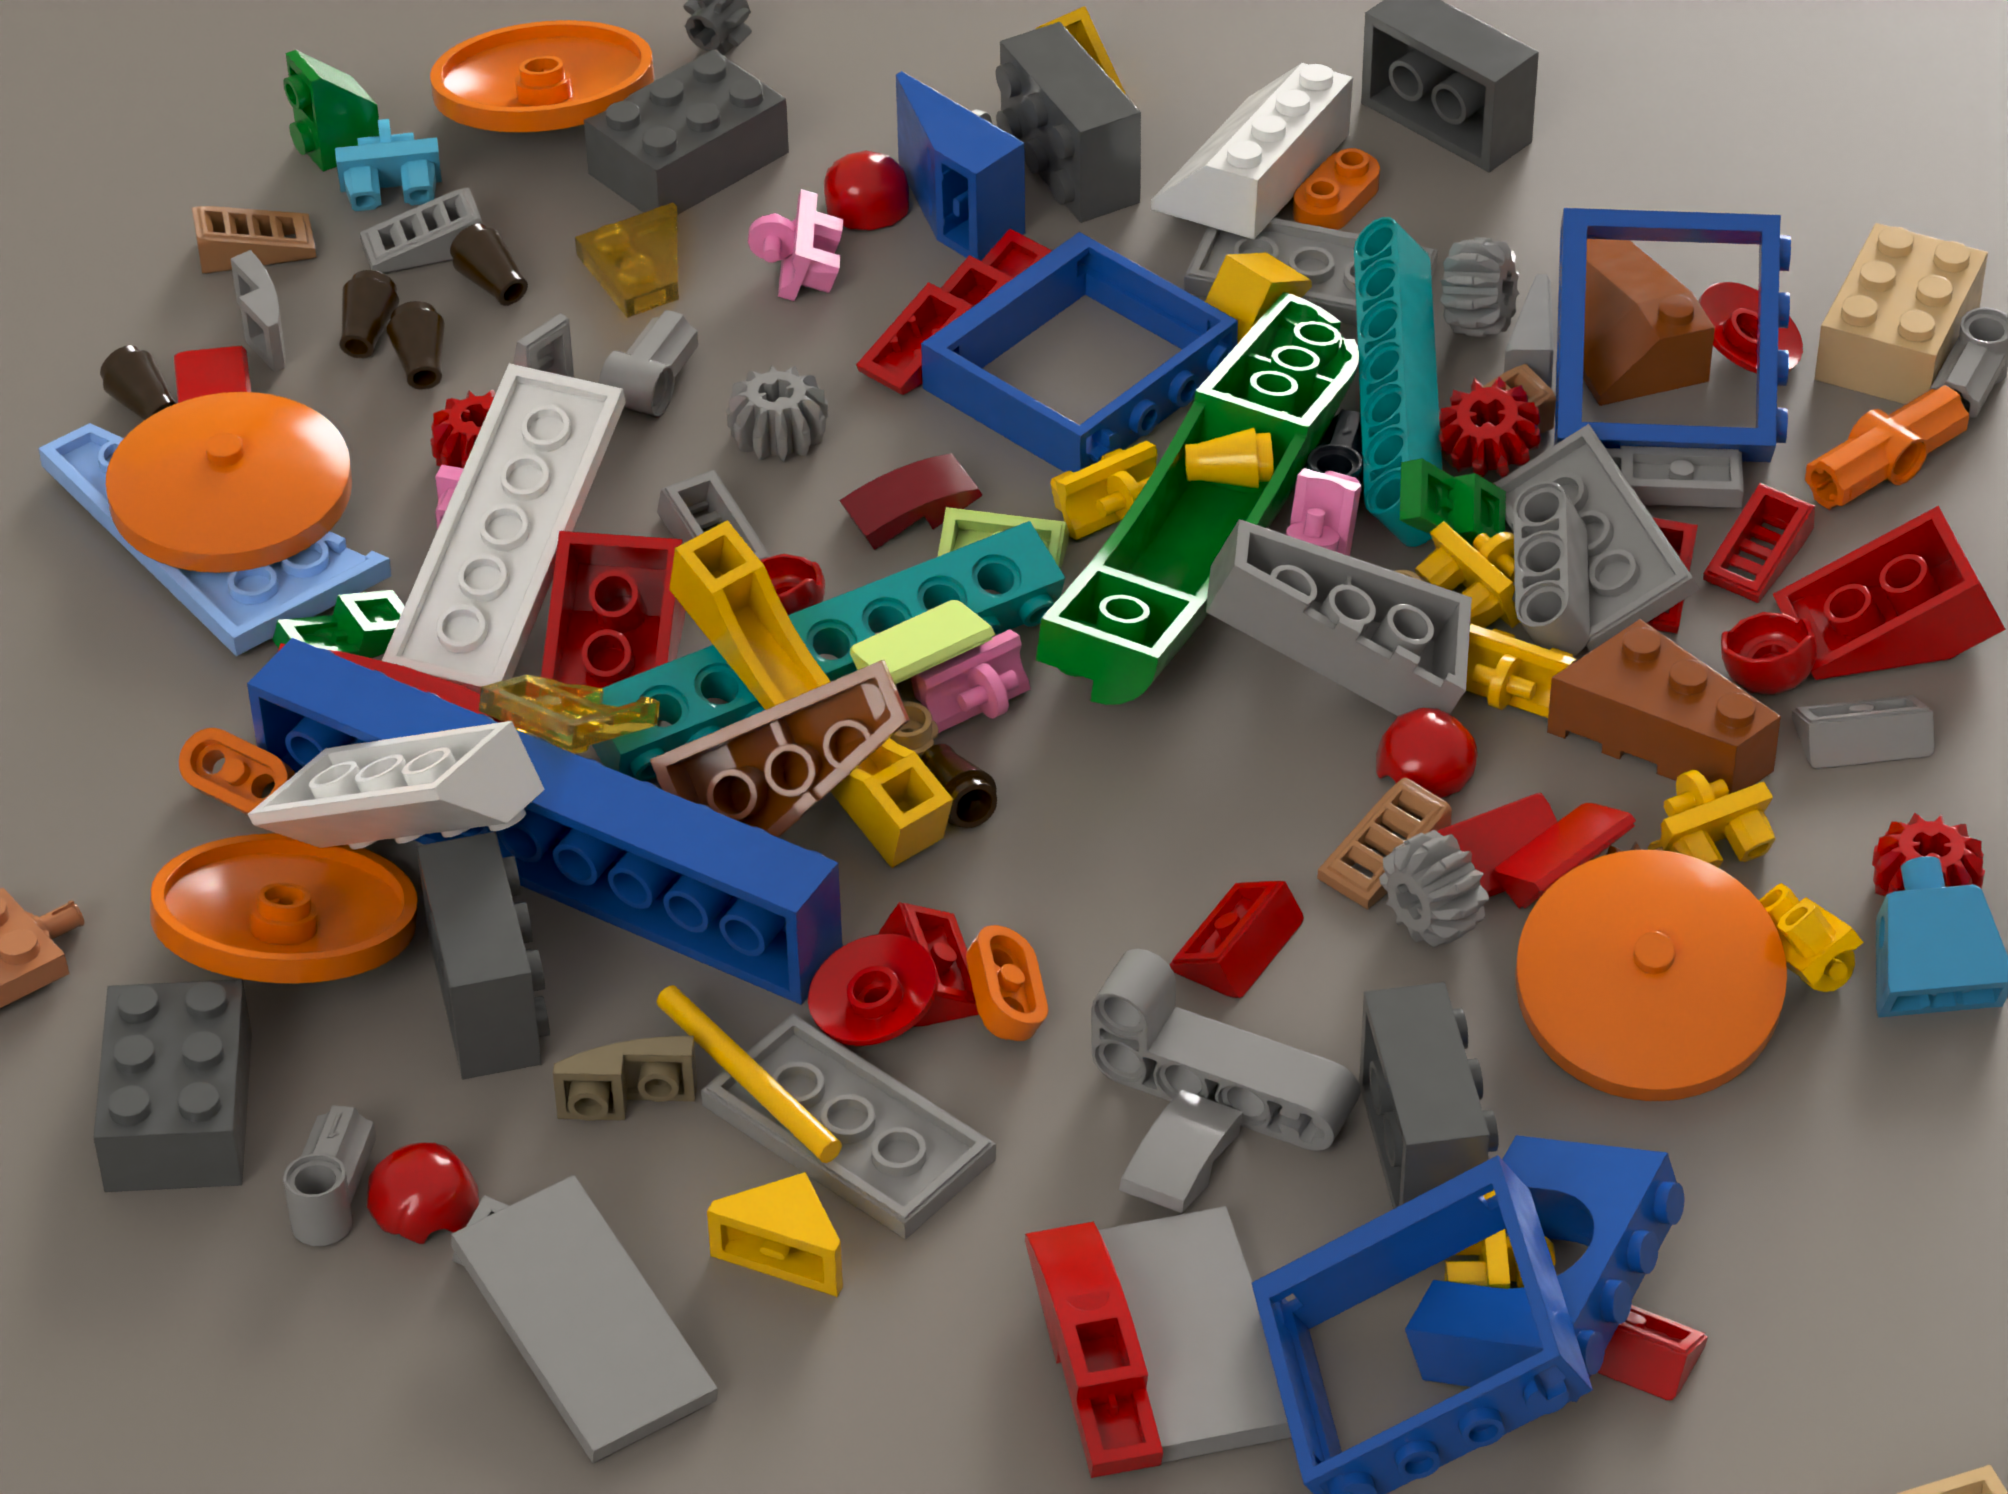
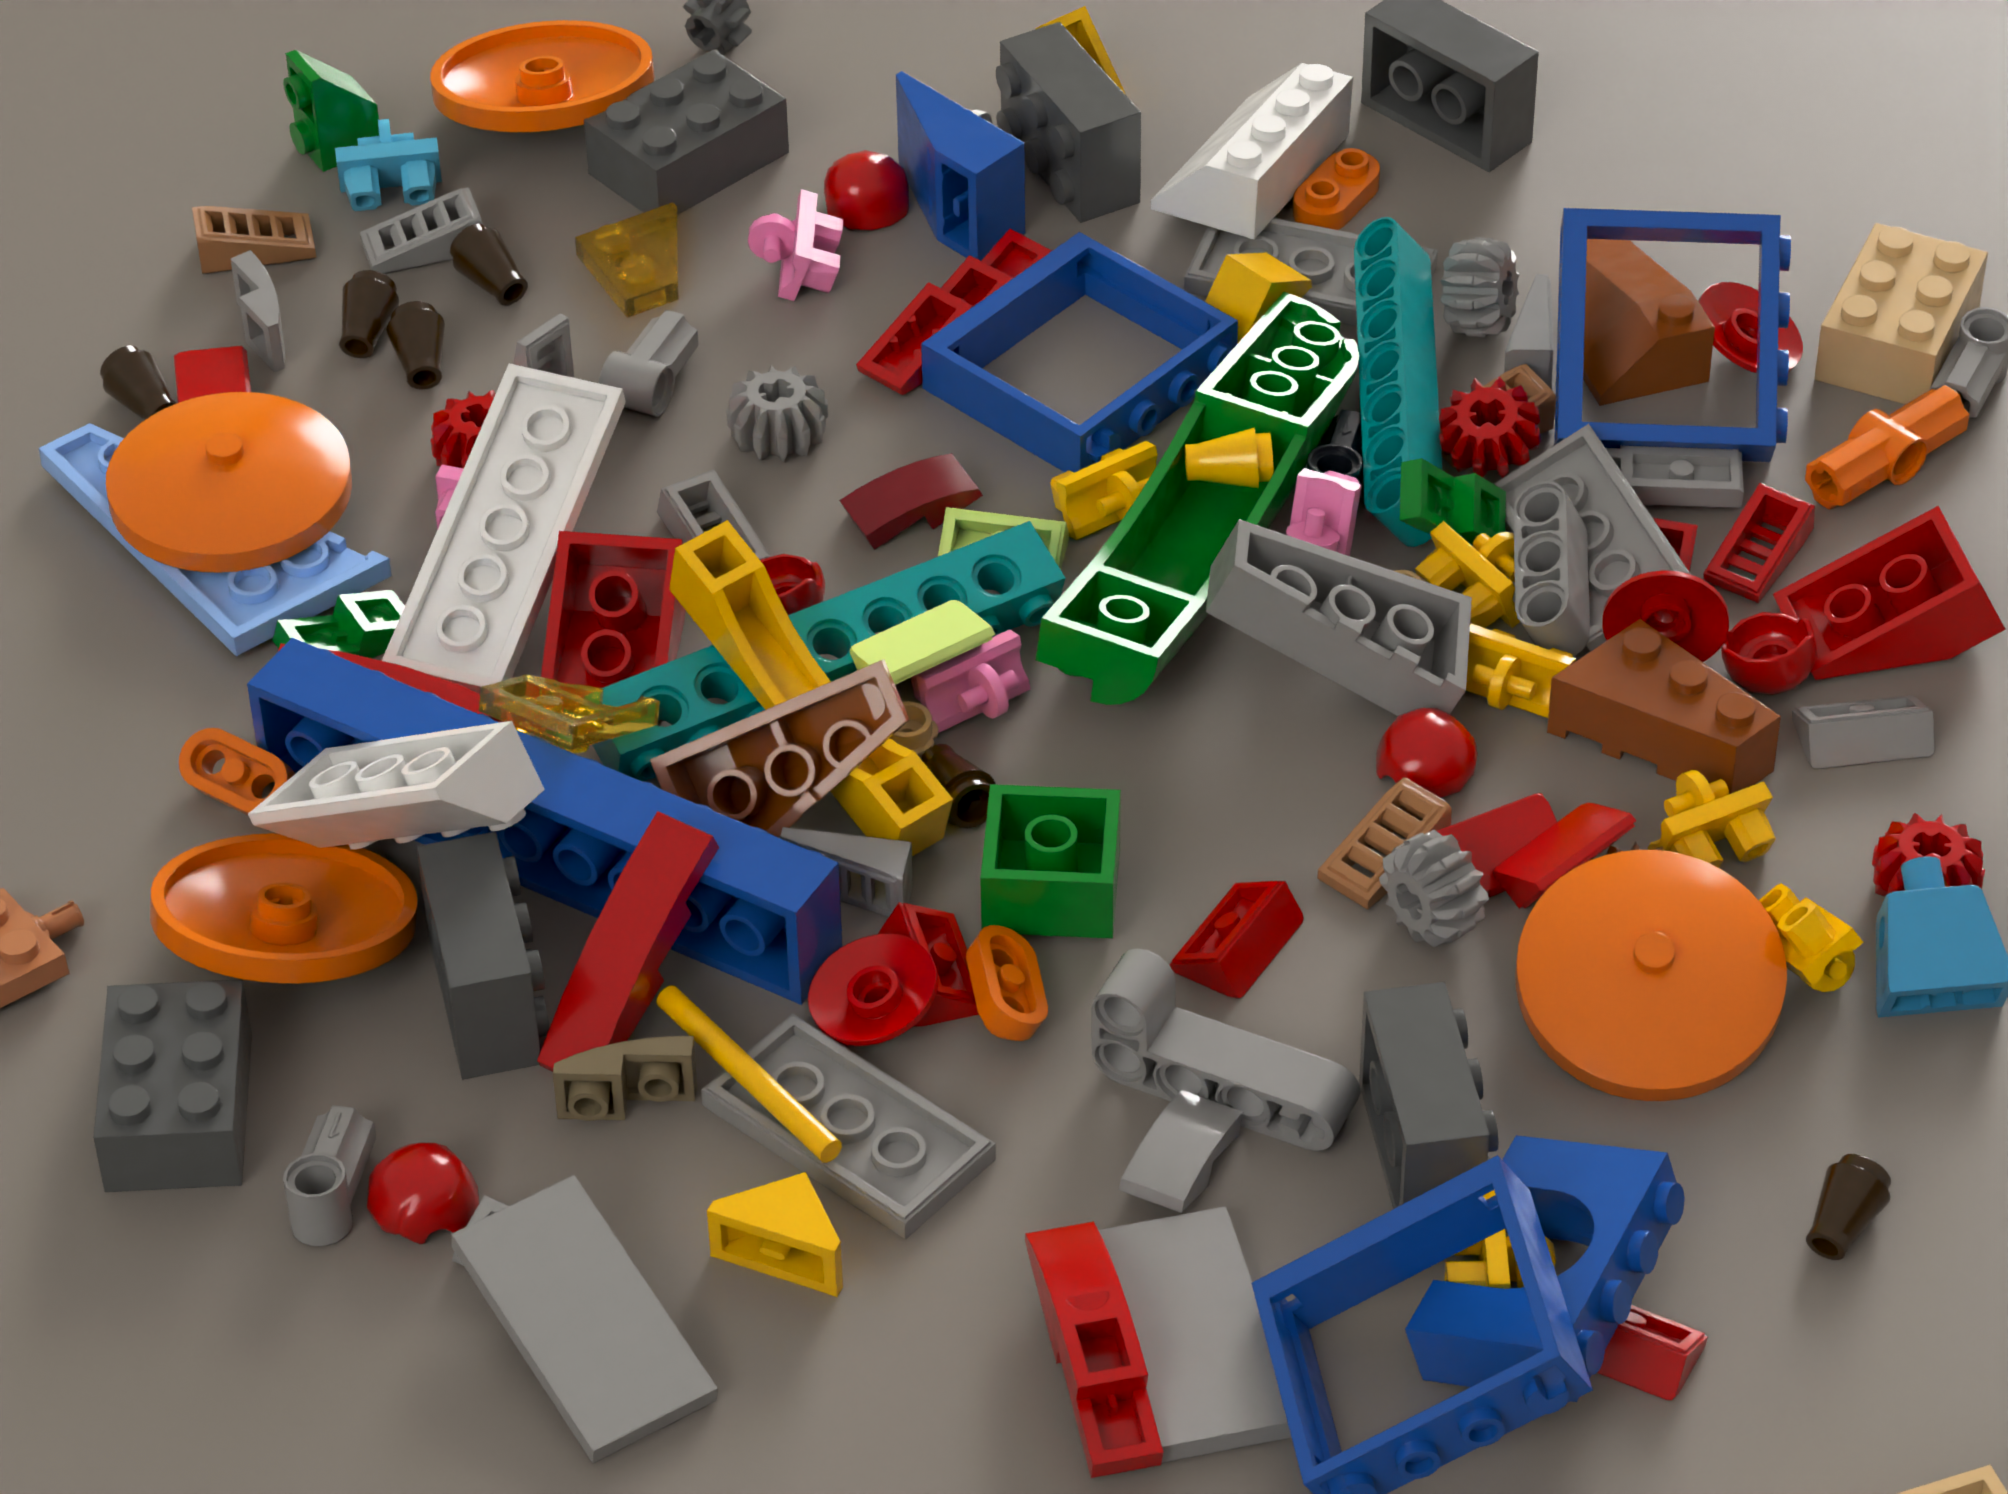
none -> red slope [537,811,719,1072]
none -> light grey slope [780,827,913,917]
none -> green brick [980,784,1121,939]
none -> red dish [1602,570,1729,662]
none -> dark brown cone [1806,1154,1891,1260]

